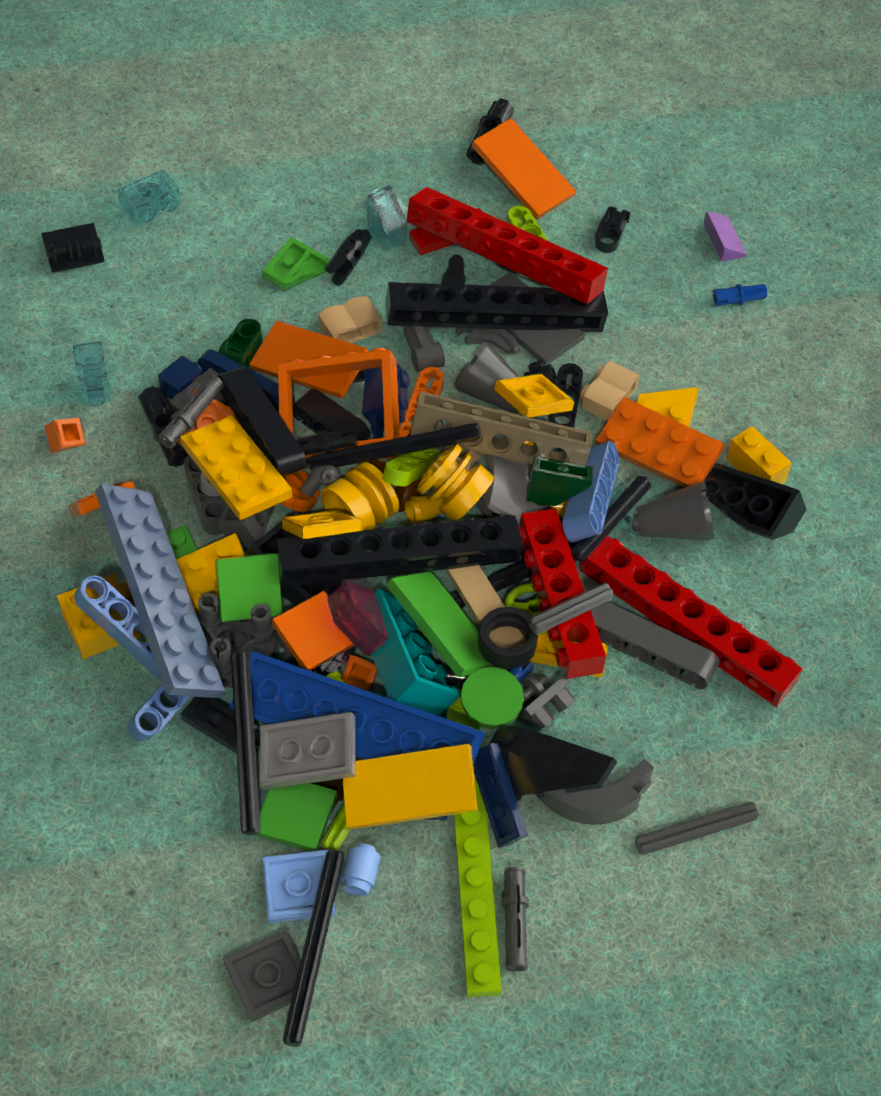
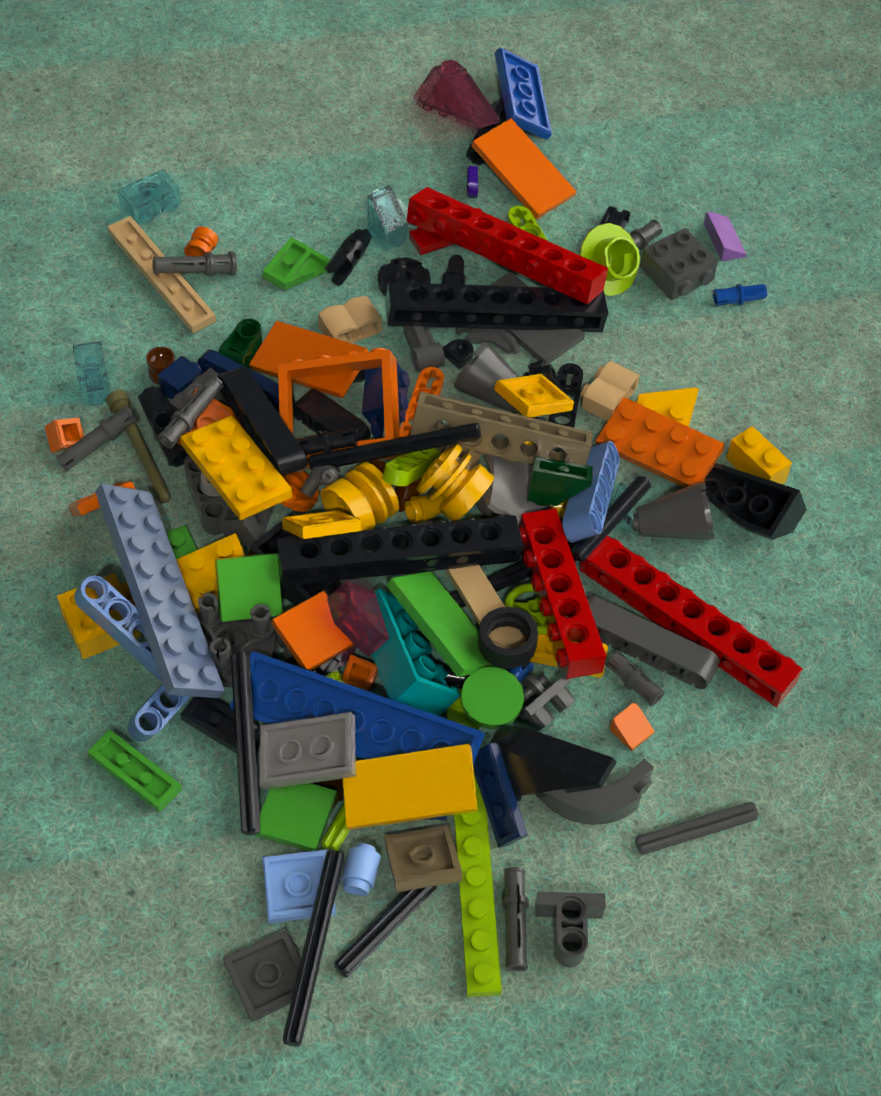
black hinge [41,223,105,273] -> none
dark grey axle [529,583,614,634] -> none
none -> dark grey pin [55,405,137,472]
none -> bright green plate [87,730,182,813]
none -> olive piece [105,390,171,503]
none -> tan plate [107,216,216,334]
none -> reddish brown wheel [146,346,175,385]
none -> dark grey pin [152,251,237,276]
none -> orange wheel [184,226,218,264]
none -> black axle [334,886,437,977]
none -> black tile [377,257,431,296]
none -> dark tan tile [384,825,462,892]
none -> clear pink wedge [413,60,500,129]
none -> black tile [442,339,474,369]
none -> dark purple tile [466,166,478,198]
none -> blue tile [494,47,552,139]
none -> dark grey tile [535,892,606,968]
none -> lime helmet [579,223,640,296]
none -> dark grey pin [606,651,665,707]
none -> orange slope [610,702,655,751]
none -> dark grey pin [630,219,663,250]
none -> dark grey brick [640,228,718,300]

